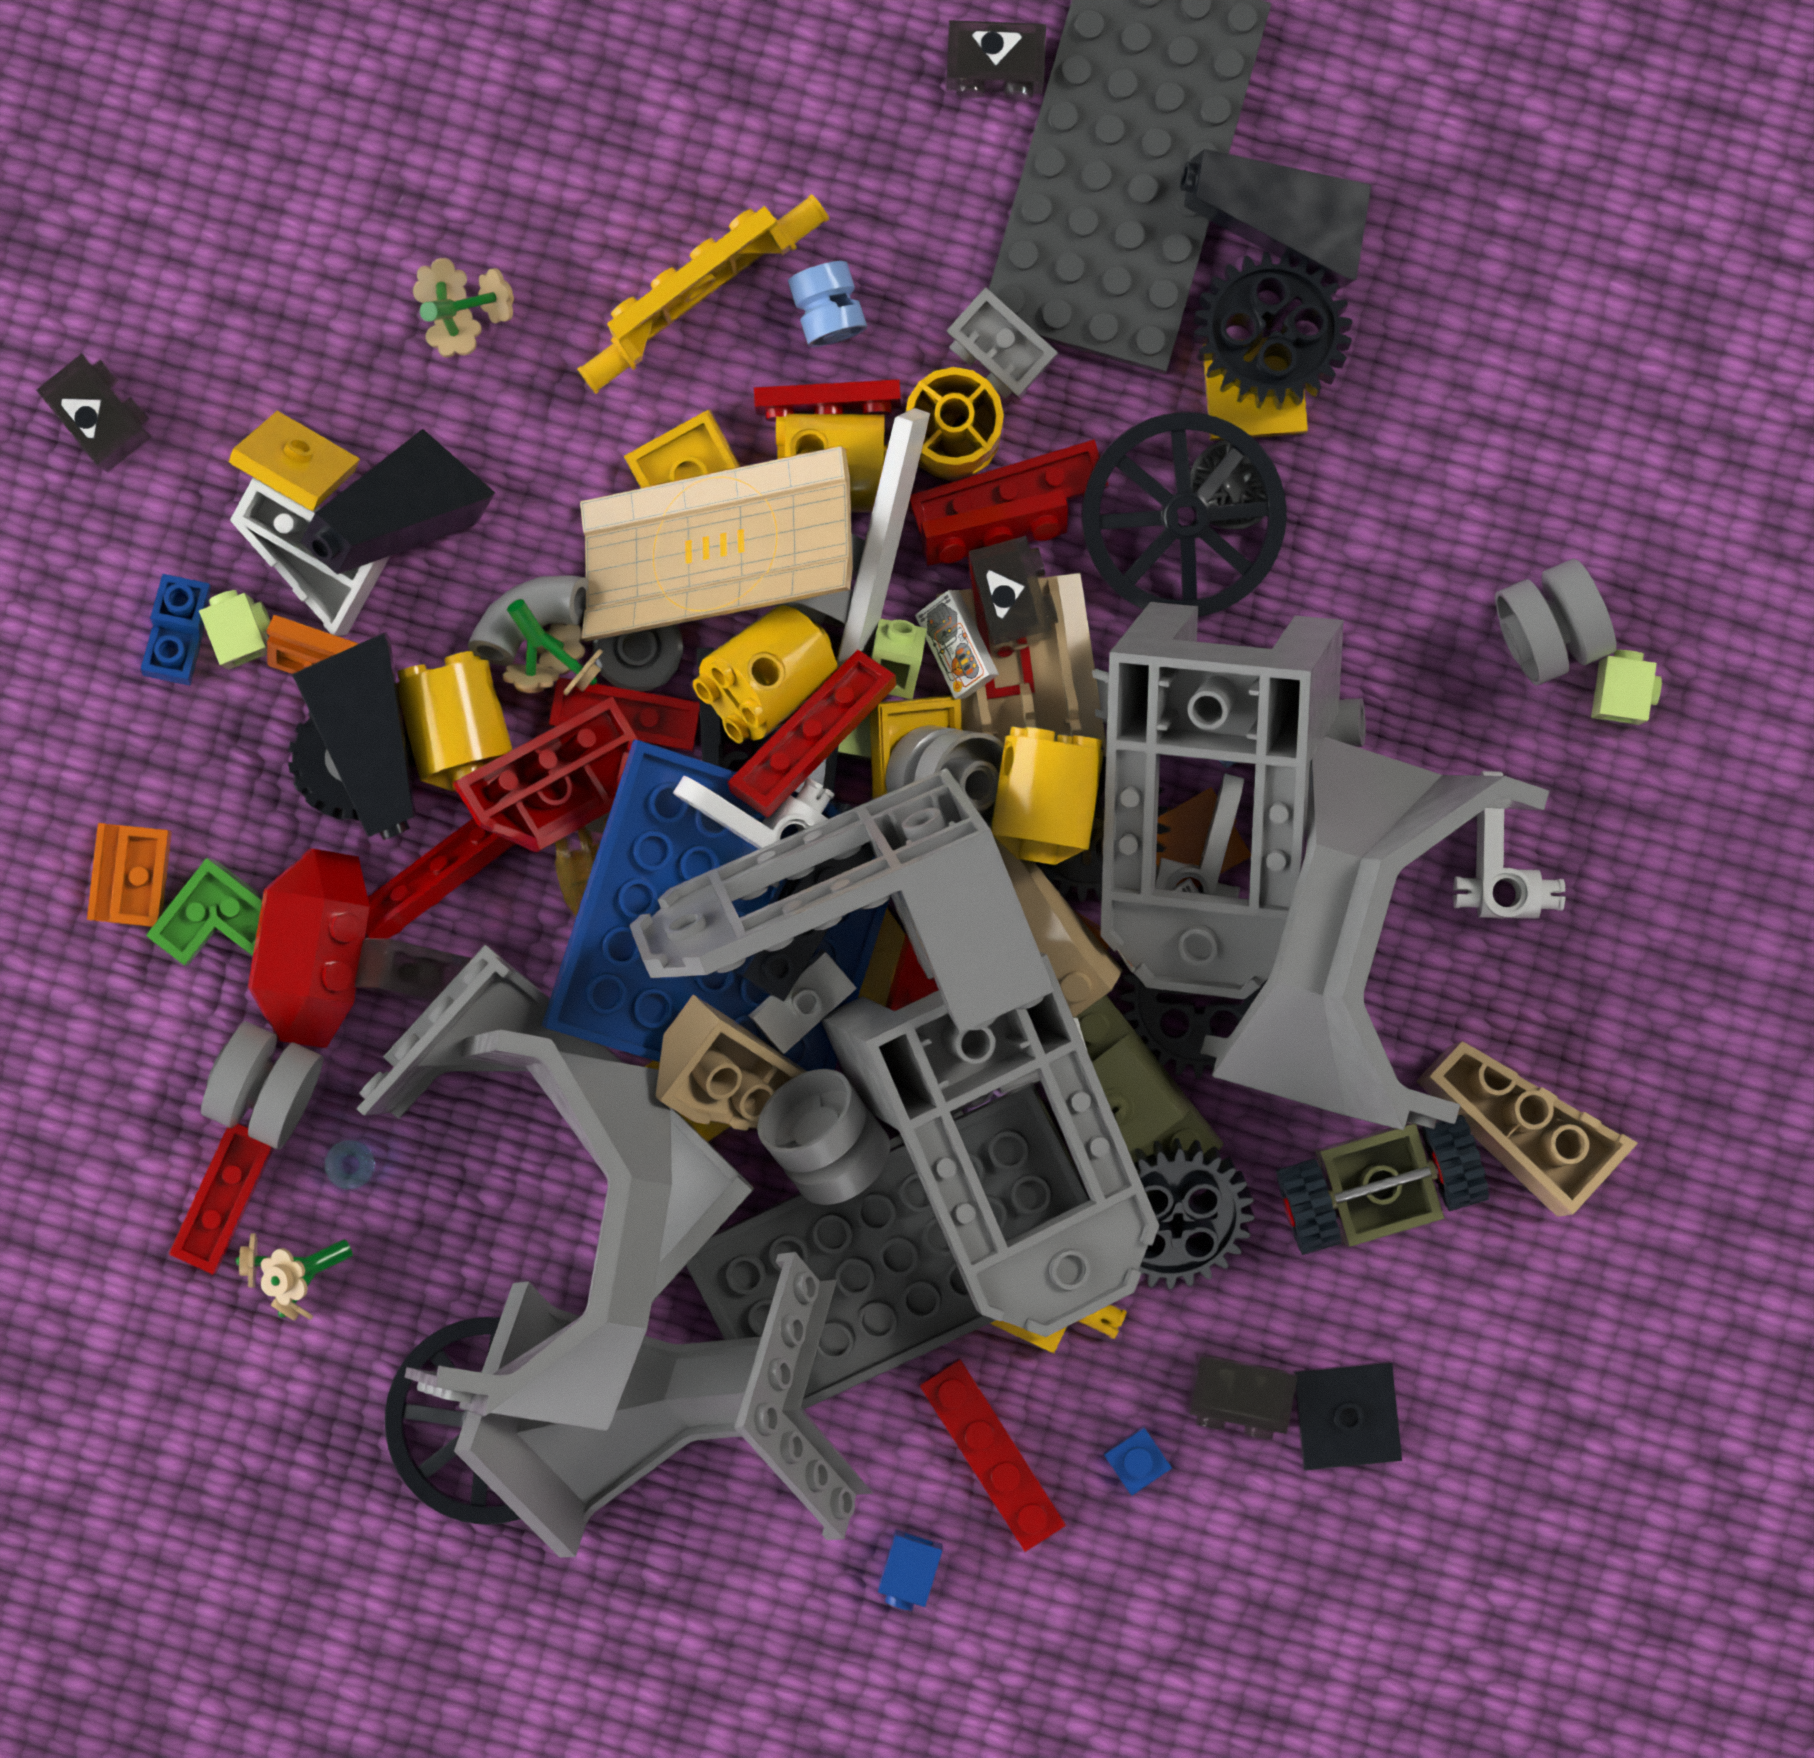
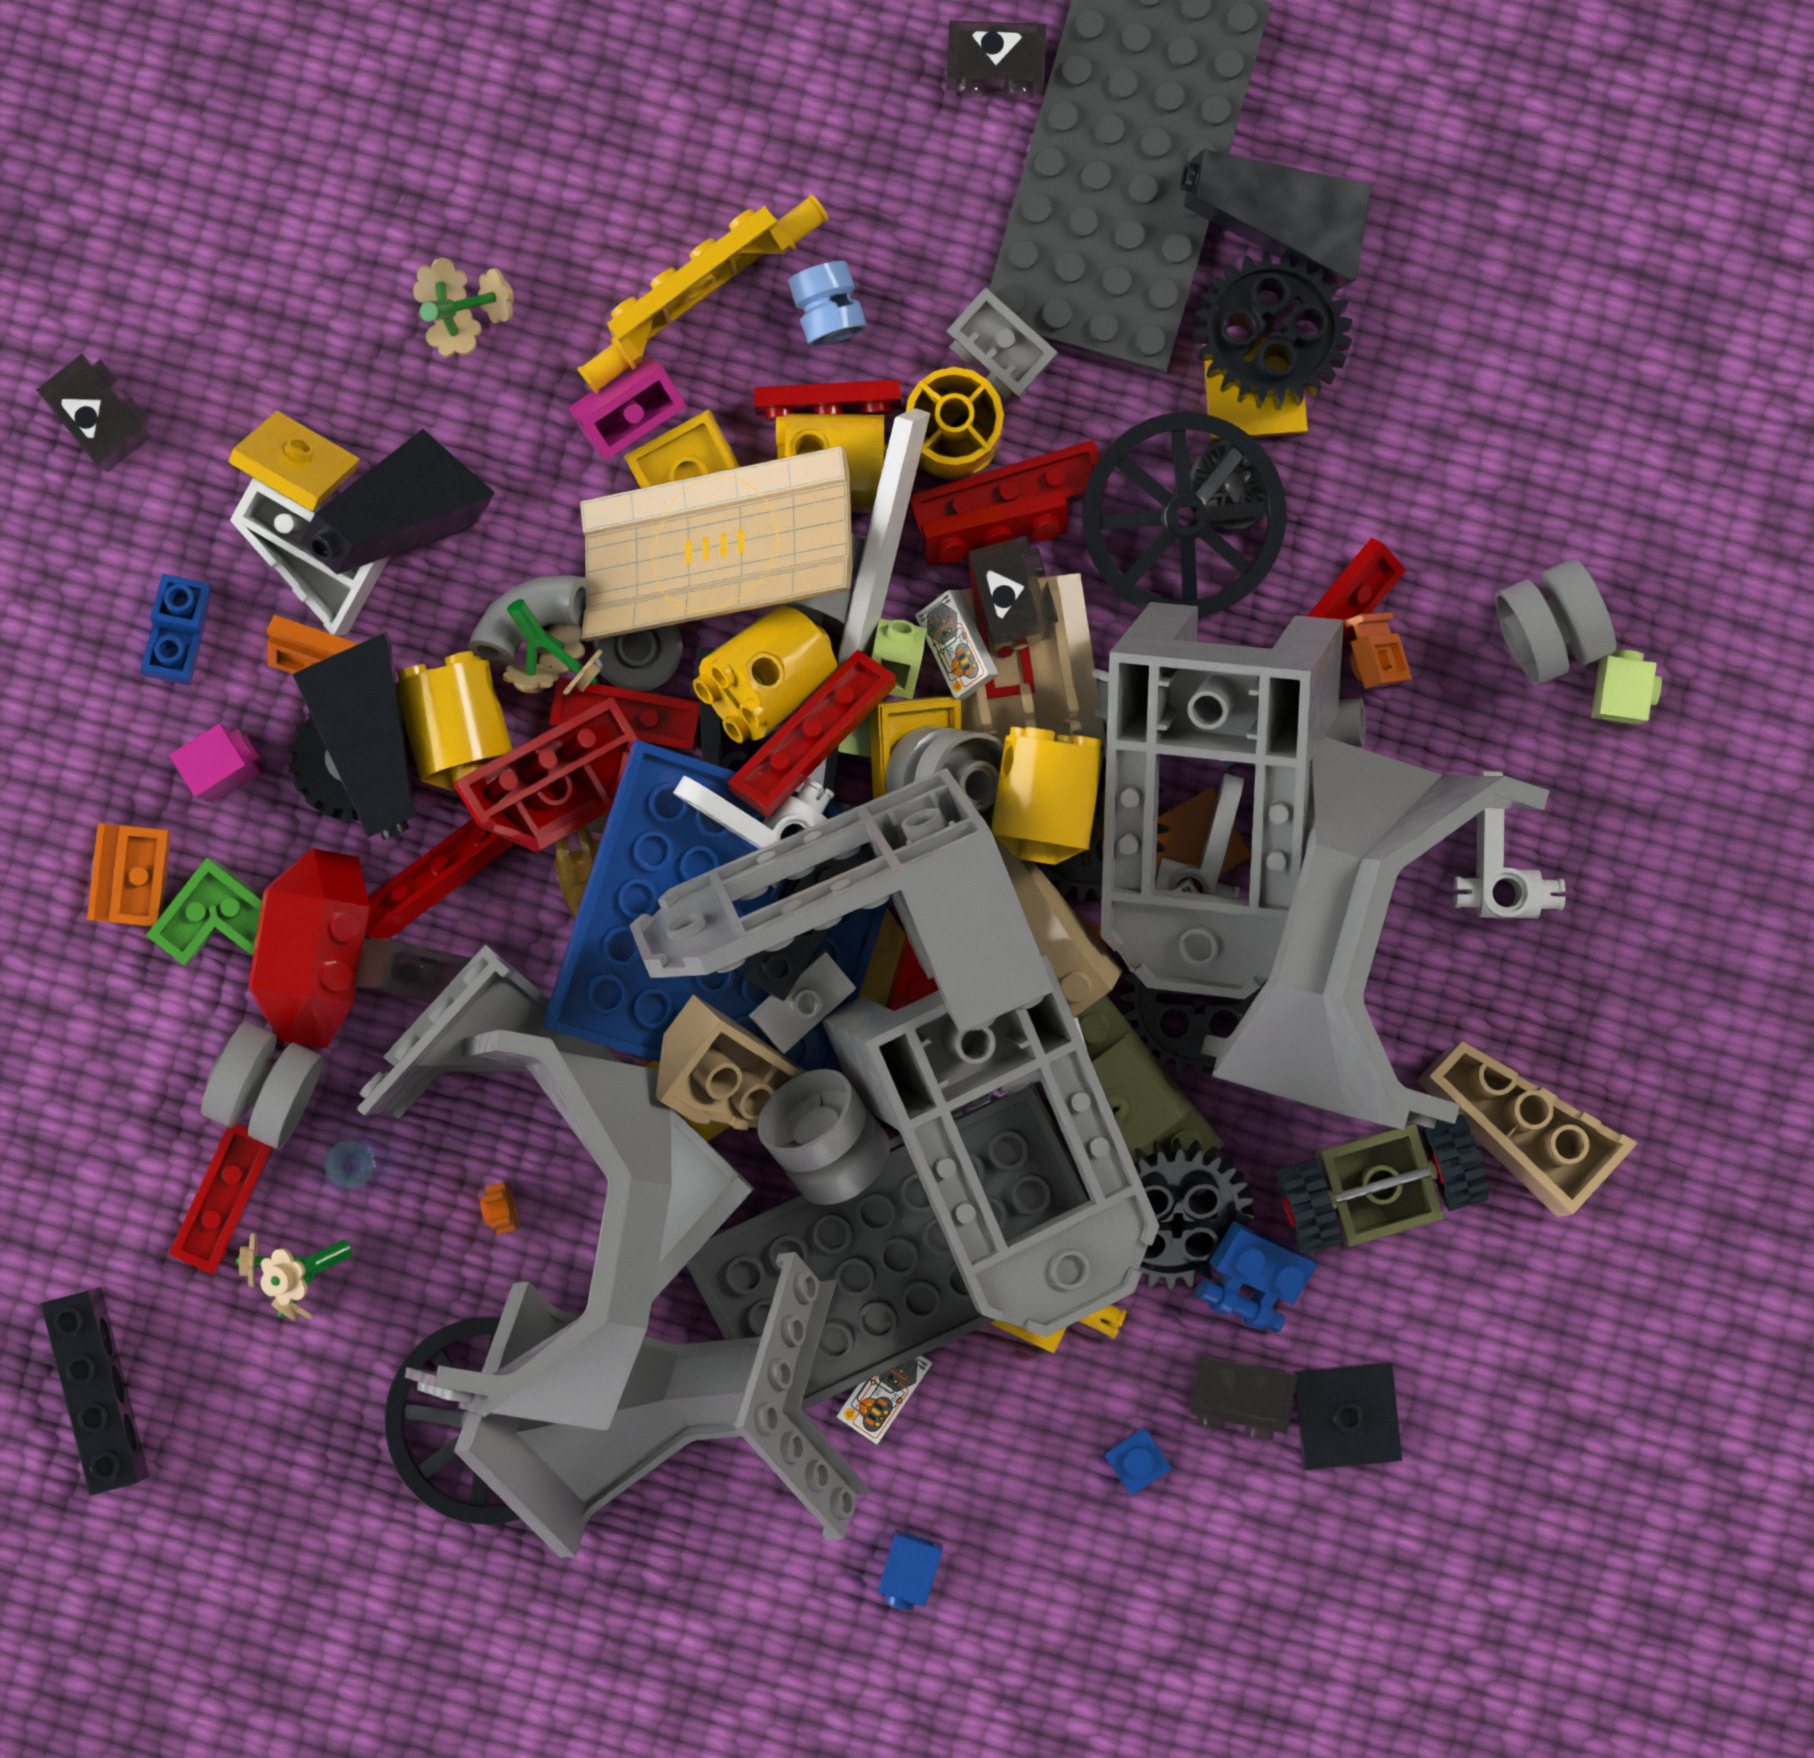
yellowish green brick [199,590,271,670] -> none
red plate [919,1358,1066,1552] -> none
none -> black brick [41,1287,149,1496]
none -> dark pink brick [169,723,262,803]
none -> orange plate [480,1181,521,1235]
none -> dark pink brick [568,354,687,460]
none -> tile [837,1355,932,1444]
none -> blue plate [1196,1221,1318,1333]
none -> red plate [1307,537,1406,648]
none -> orange plate [1344,612,1413,689]

